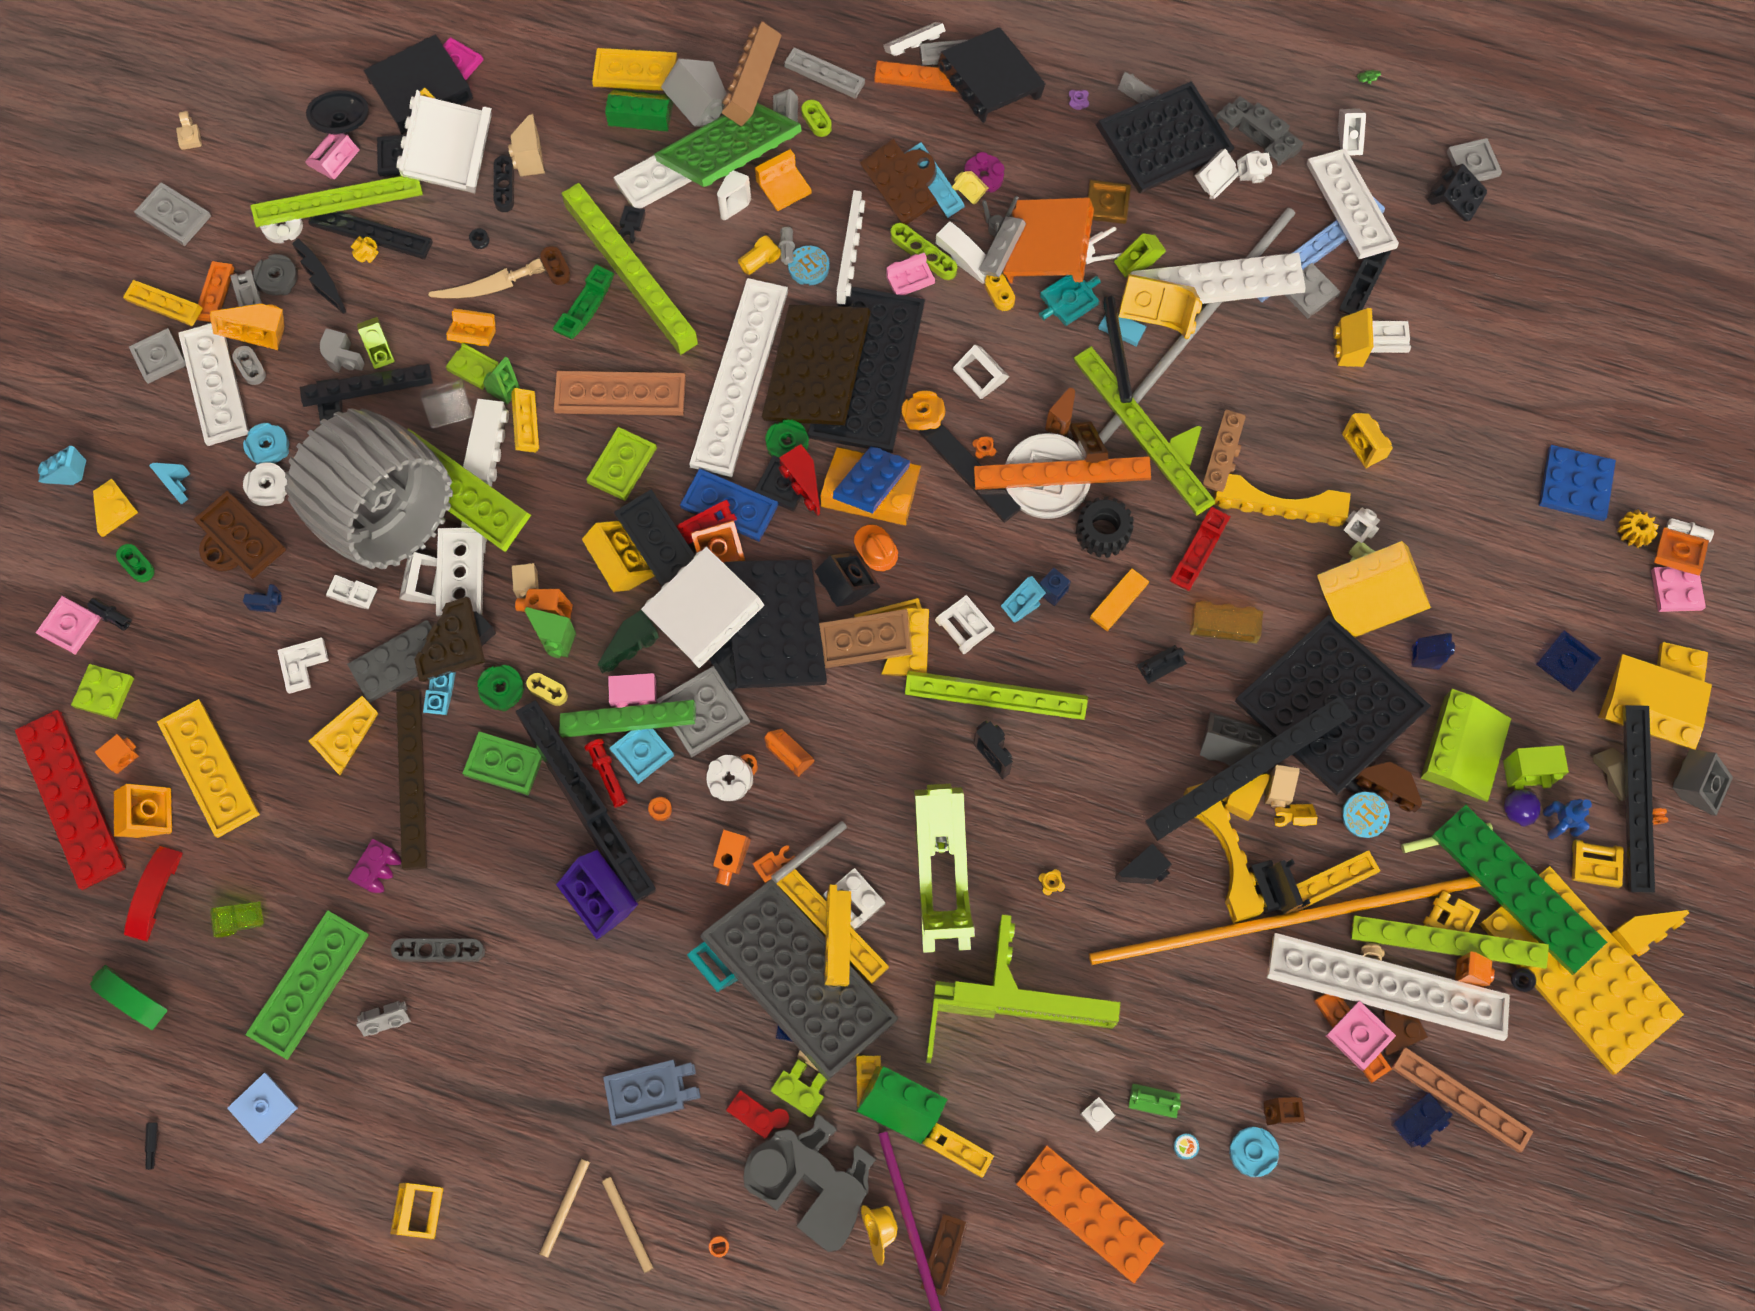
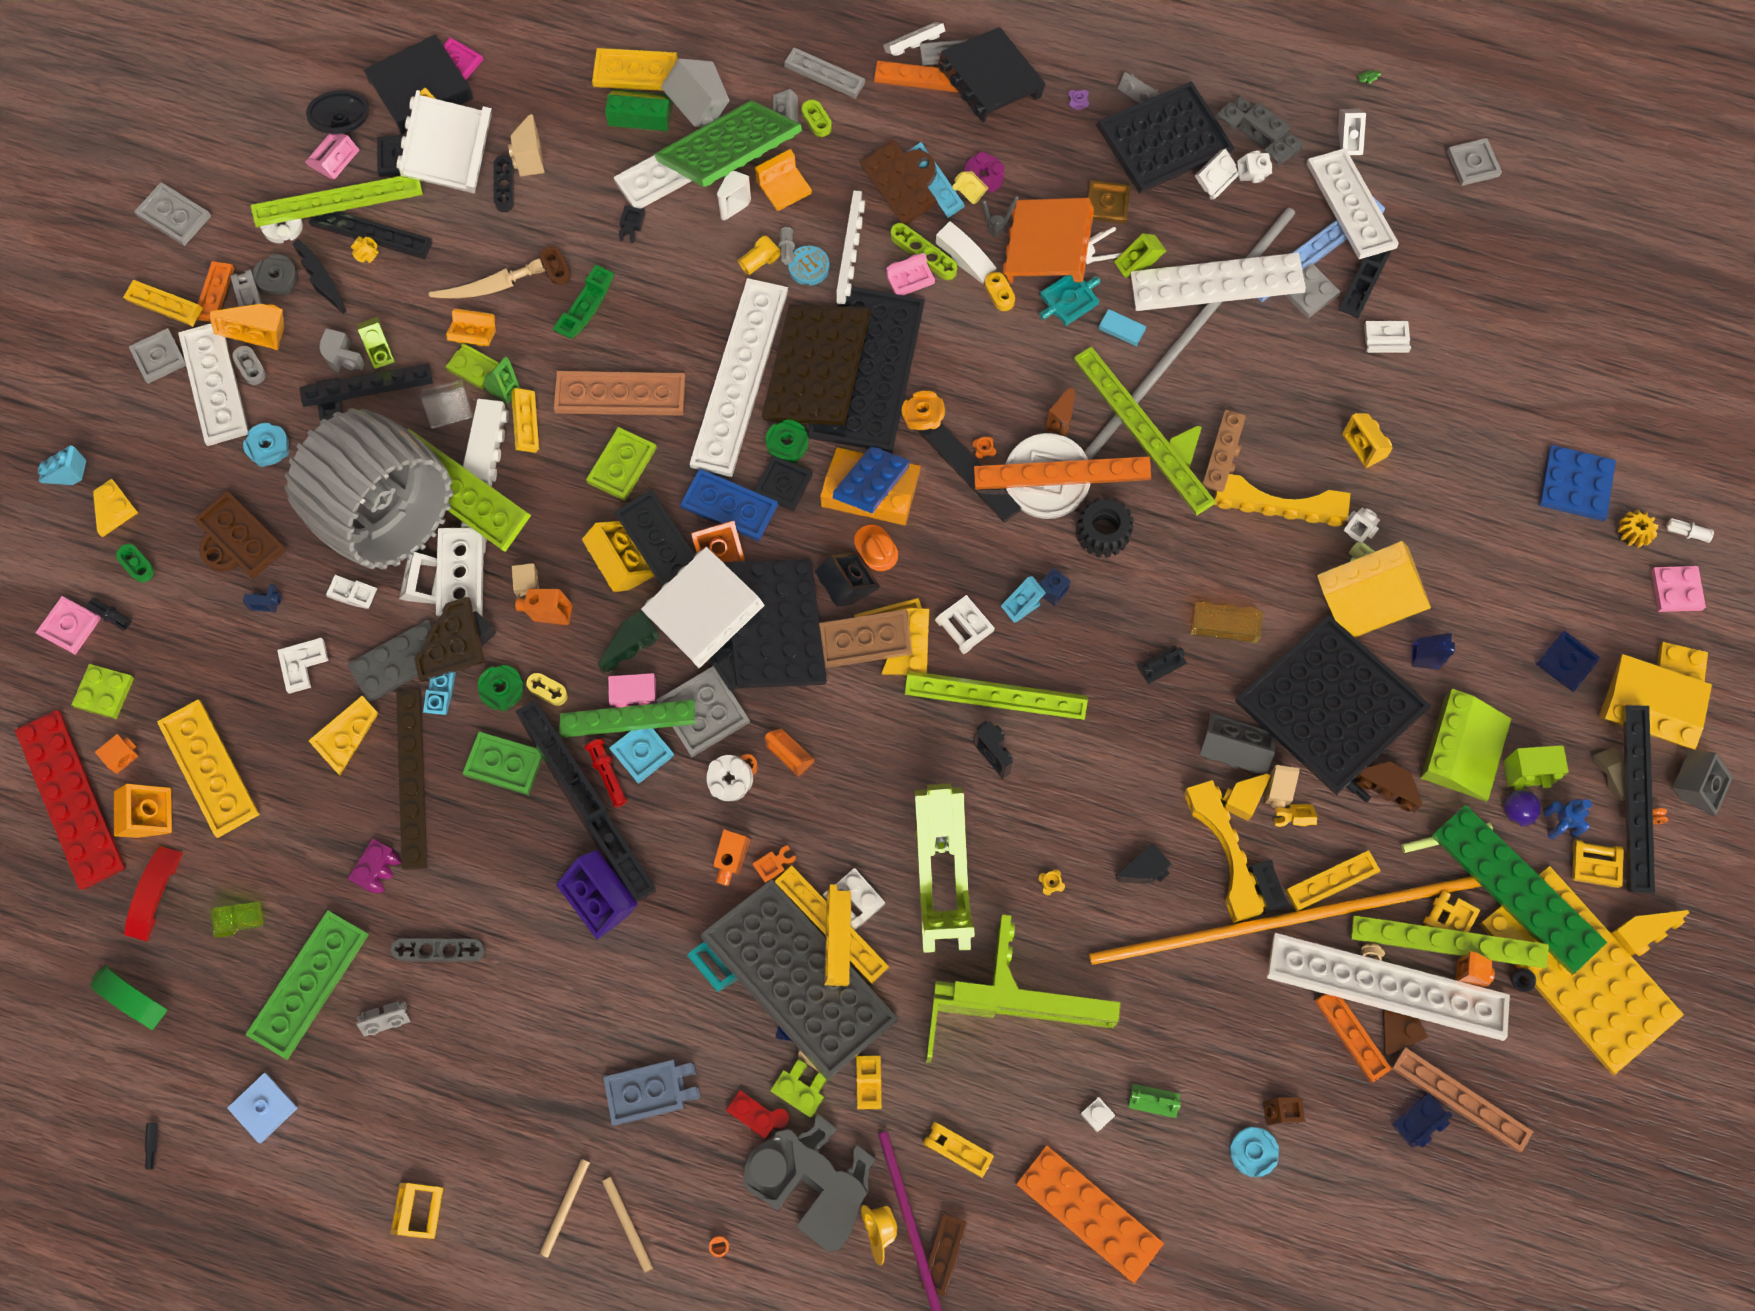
medium azure slope [149,463,190,504] -> none
tan plate [176,111,202,150] -> none
white plate [243,463,287,506] -> none
black bush [469,228,490,249] -> none
bright green slope [525,607,576,658] -> none
lime brick [562,183,698,355] -> none
orange tile [648,797,672,821] -> none
red plate [676,500,737,545] -> none
medium nougat brick [721,21,782,127] -> none
light grey bar [771,821,847,883] -> none
red slope [779,444,820,516] -> none
green slope [856,1066,947,1144] -> none
white tile [953,345,1010,399] -> none
light grey plate [979,216,1026,278] -> none
reddish brown plate [1070,422,1108,463] -> none
light orange tile [1090,569,1149,632] -> none
black axle [1103,295,1133,403] -> none
yellow bracket [1118,274,1202,339] -> none
black plate [1144,696,1353,841] -> none
red slope [1170,506,1231,591] -> none
tile [1173,1134,1199,1160] -> none
black hinge [1266,859,1311,914] -> none
bright pink plate [1326,1001,1396,1071] -> none
yellow slope [1333,308,1374,367] -> none
medium azure tile [1342,792,1390,838] -> none
black bracket [1427,164,1487,221] -> none
orange plate [1654,527,1709,576] -> none

